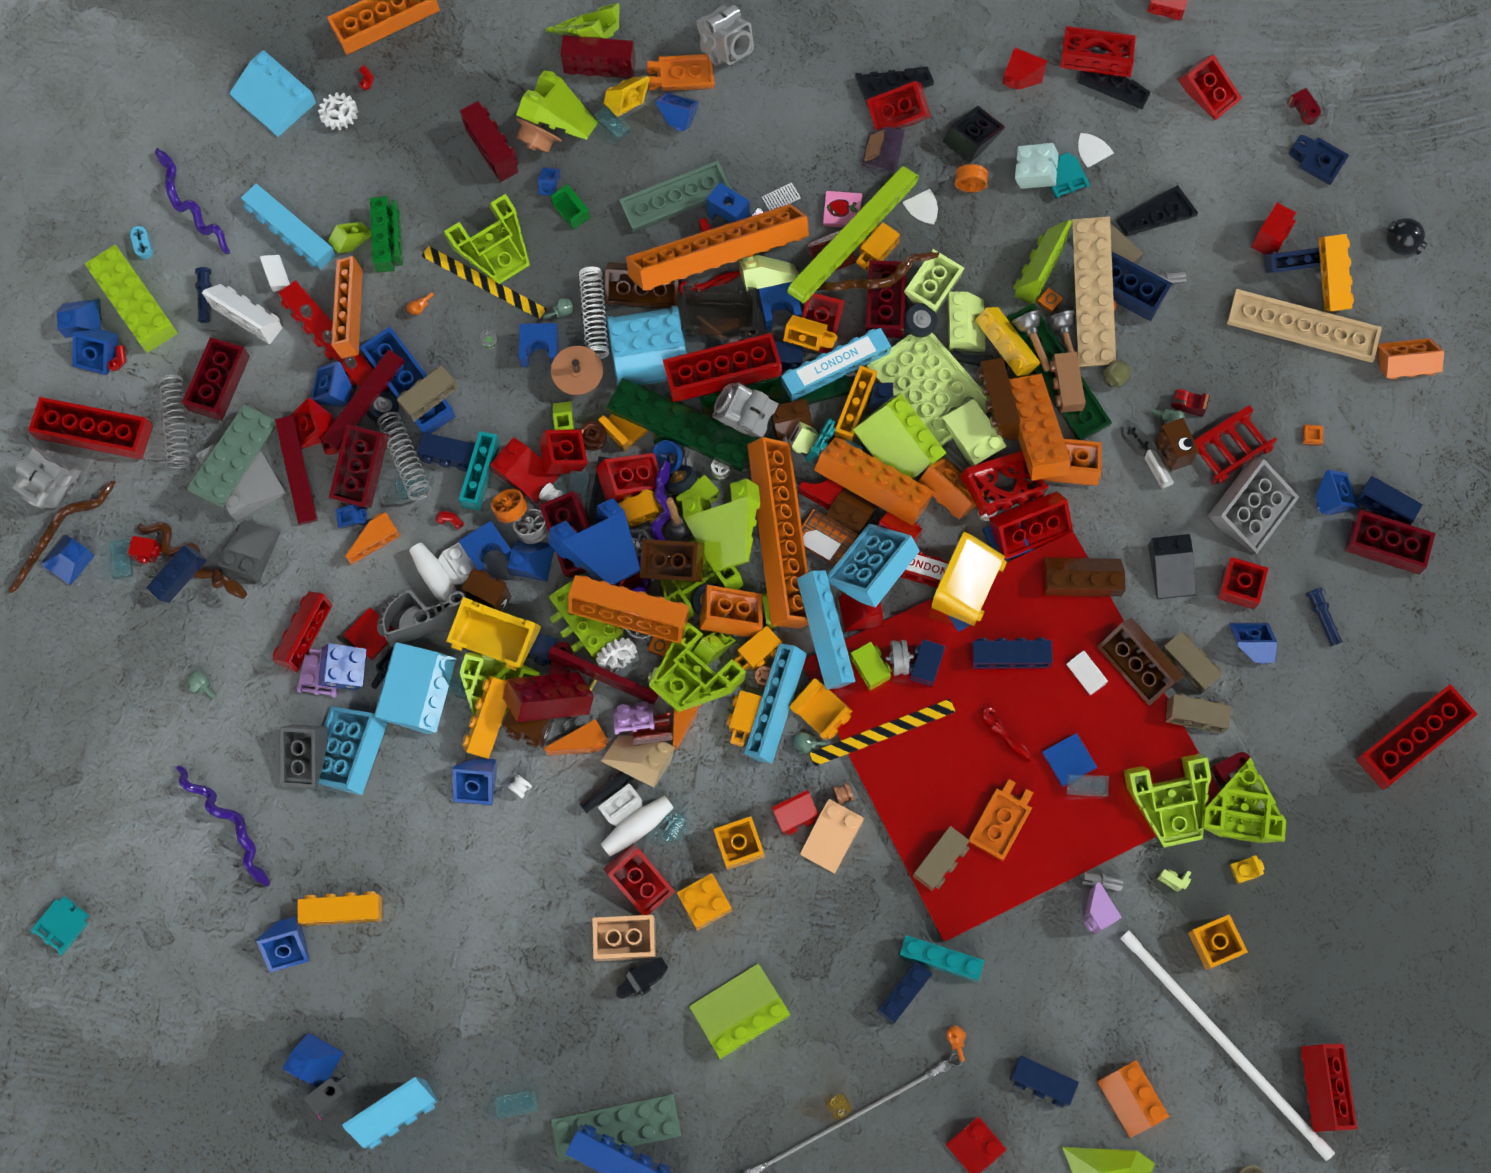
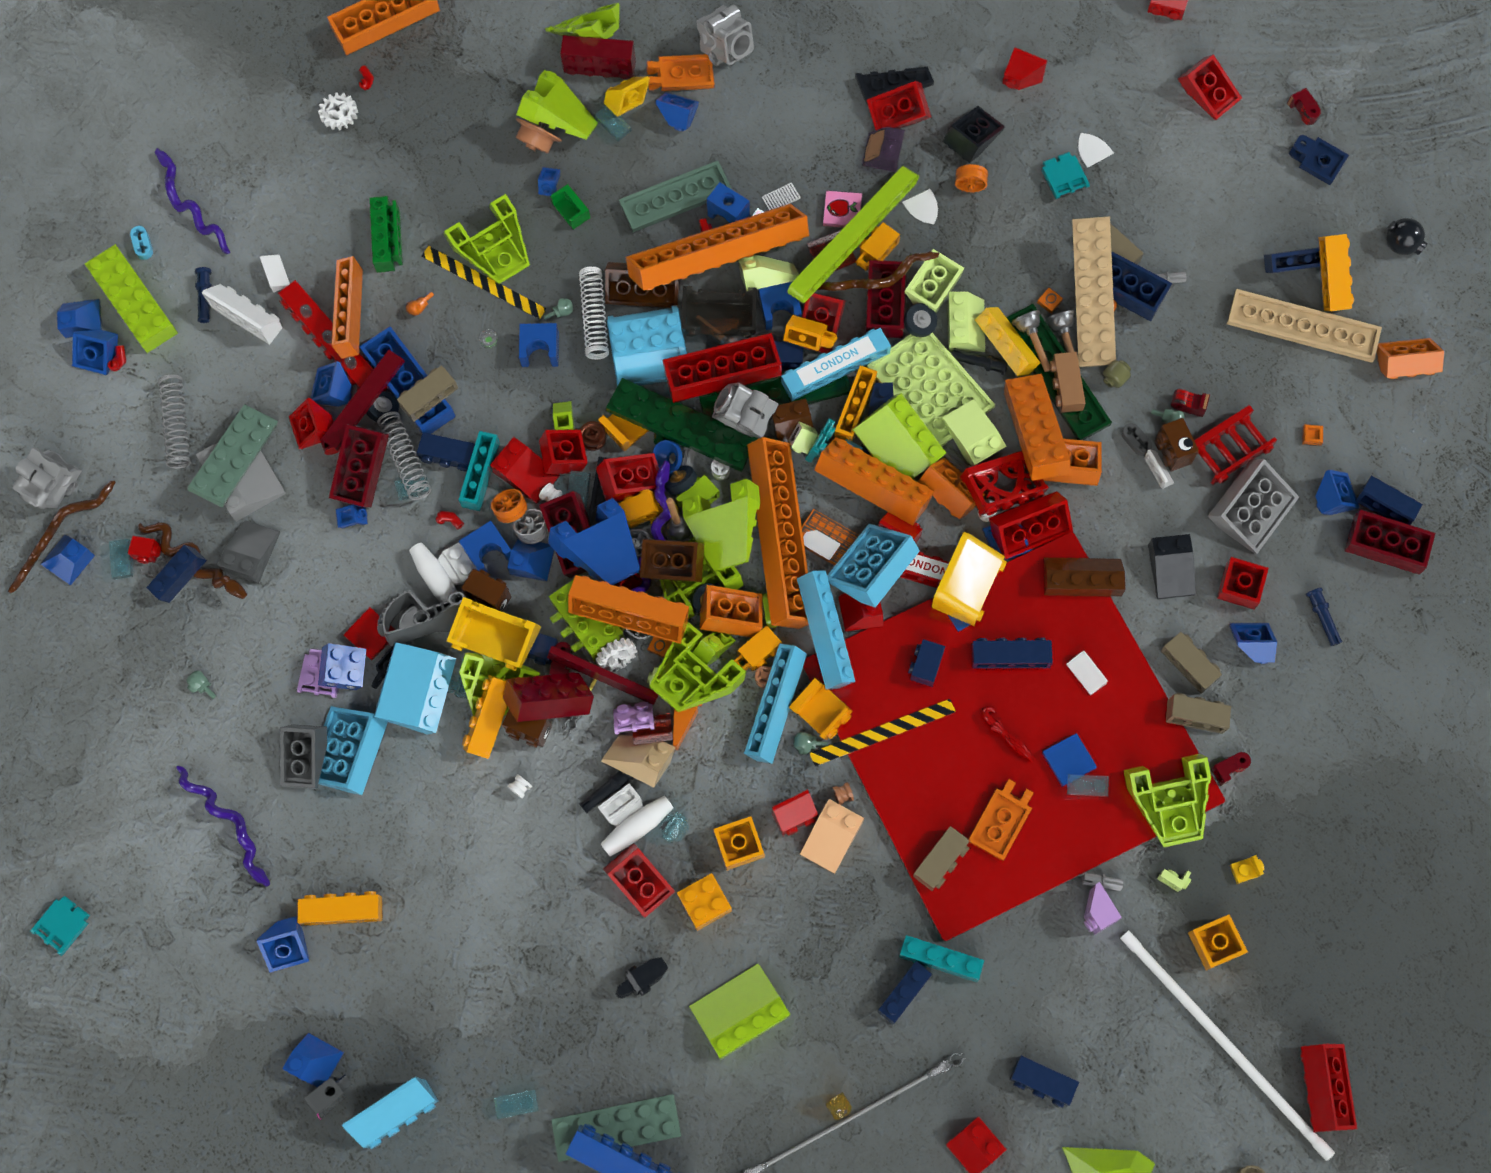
red brick [28,397,153,460] -> none
dark red brick [182,337,250,421] -> none
medium azure slope [229,50,316,137] -> none
medium azure brick [241,183,336,270] -> none
red slope [273,591,333,673] -> none
dark red tile [275,415,318,525] -> none
lime slope [328,222,371,253] -> none
orange slope [345,512,400,565] -> none
blue slope [452,758,497,805] -> none
dark red brick [460,101,519,182] -> none
orange slope [544,719,609,756] -> none
nougat piece [551,346,603,395] -> none
light nougat brick [593,915,656,961] -> none
red piece [679,271,741,296] -> none
light orange brick [727,690,762,747] -> none
red arch [799,478,843,510] -> none
reddish brown slope [827,487,879,535] -> none
lime brick [850,642,892,690] -> none
light grey wheel [886,639,914,676] -> none
orange piece [946,1025,966,1062] -> none
reddish brown slope [977,358,1020,441] -> none
lime slope [1013,220,1072,305] -> none
light aqua piece [1015,143,1059,189] -> none
red fence [1060,26,1136,77] -> none
black wing [1077,51,1151,110] -> none
reddish brown slope [1097,617,1184,706] -> none
orange slope [1097,1060,1170,1138] -> none
black wing [1117,185,1198,236] -> none
lime wedge [1203,757,1286,843] -> none
red brick [1251,202,1296,255] -> none
red brick [1356,684,1478,790] -> none

